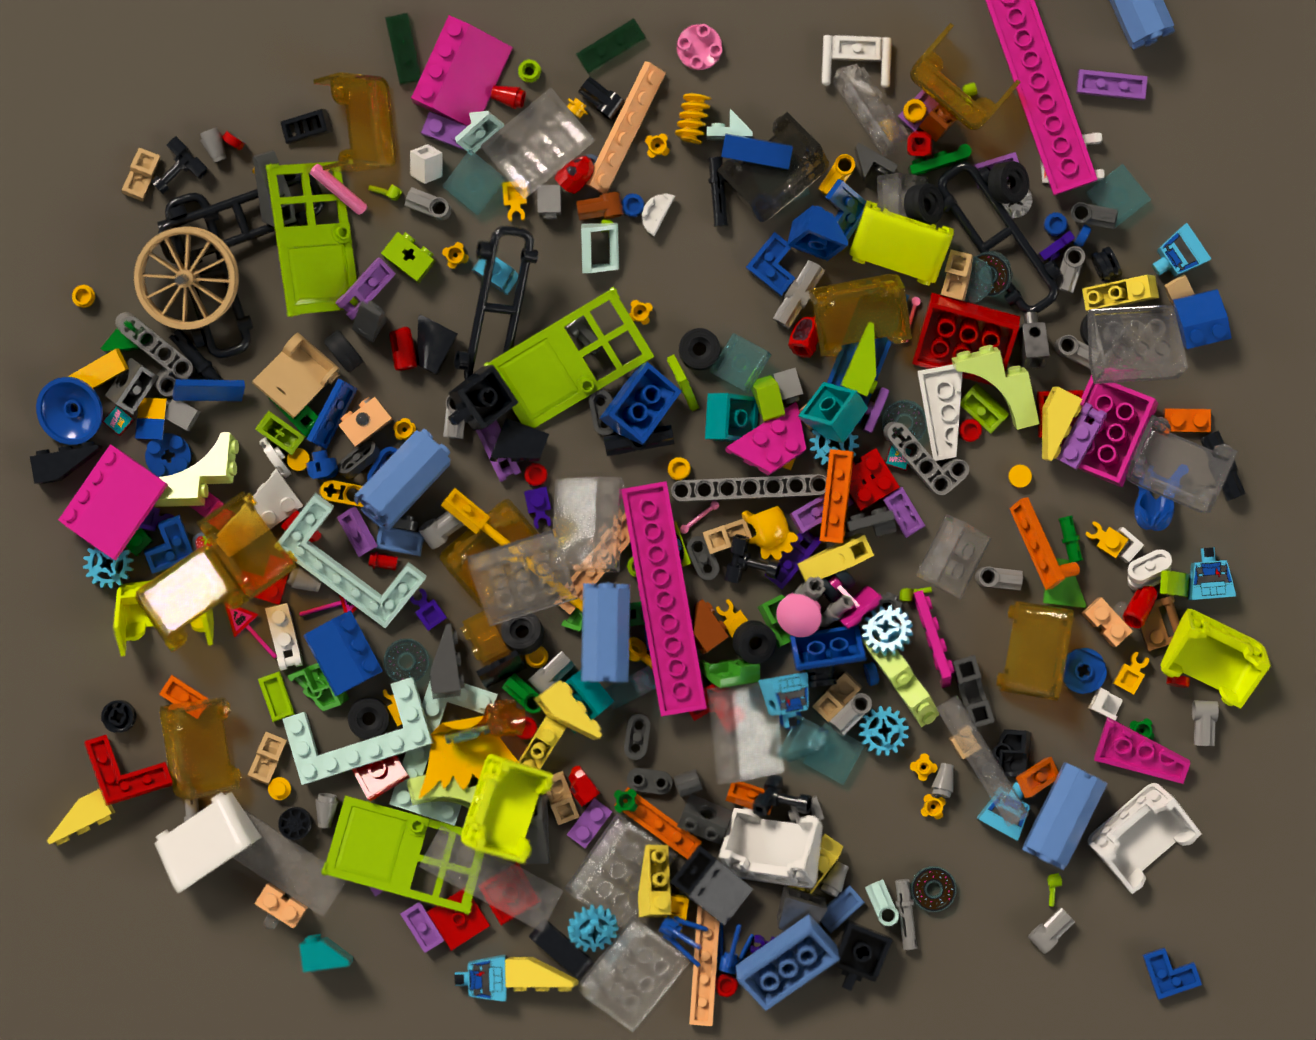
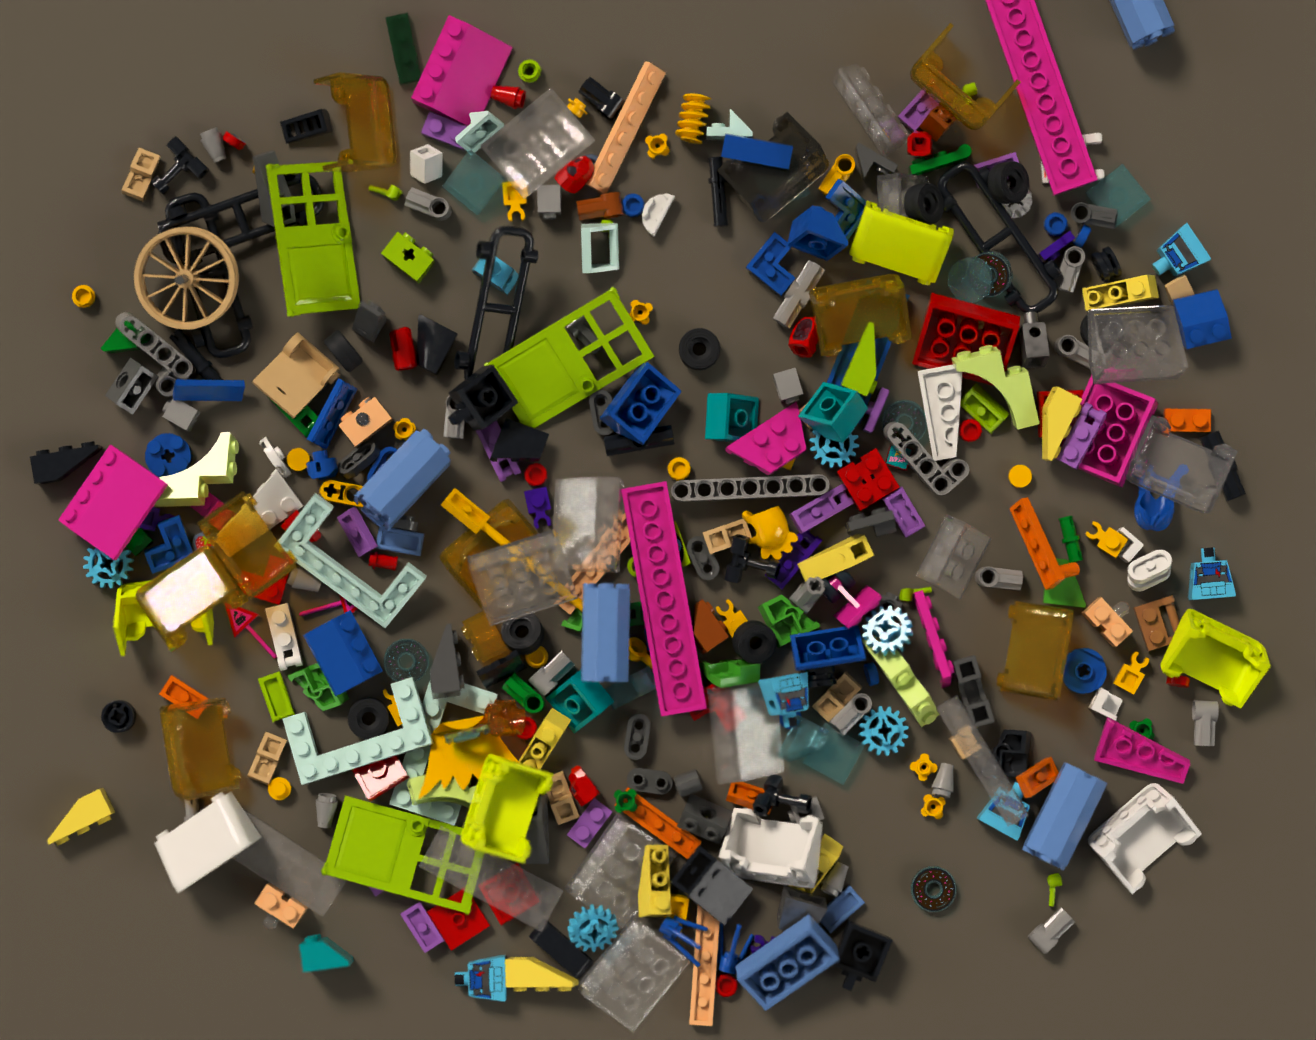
blue dish [36,377,103,445] -> none
yellow tile [68,349,129,389] -> none
red plate [84,734,173,806] -> none
tile [102,404,135,437] -> none
sticker [135,398,167,440] -> none
lime slope [255,410,305,455] -> none
black wheel [278,807,313,840] -> none
bright pink axle [310,164,367,215] -> none
medium lavender plate [335,258,396,320] -> none
dark purple plate [410,588,447,631] -> none
light grey piece [418,511,464,549] -> none
yellow plate [442,242,469,269] -> none
light yellow slope [534,680,603,740] -> none
clear green tile [576,18,646,74] -> none
lime tile [667,354,699,411] -> none
bright pink dish [677,24,722,70] -> none
bright pink hinge [680,501,719,534] -> none
clear light blue tile [710,333,772,394] -> none
lime slope [749,375,785,422] -> none
bright pink dish [776,593,821,637] -> none
orange plate [819,449,854,544] -> none
light grey pin [820,595,854,628] -> none
white plate [822,35,892,88] -> none
light aqua piece [865,879,899,926] -> none
light grey pin [895,879,918,950] -> none
hinge [900,297,921,343] -> none
yellow tile [903,99,926,123] -> none
tan slope [941,249,973,301] -> none
medium lavender plate [1076,69,1148,100] -> none
red arm [1123,586,1158,628] -> none
blue plate [1142,947,1202,1000] -> none
lime slope [1160,571,1189,597] -> none

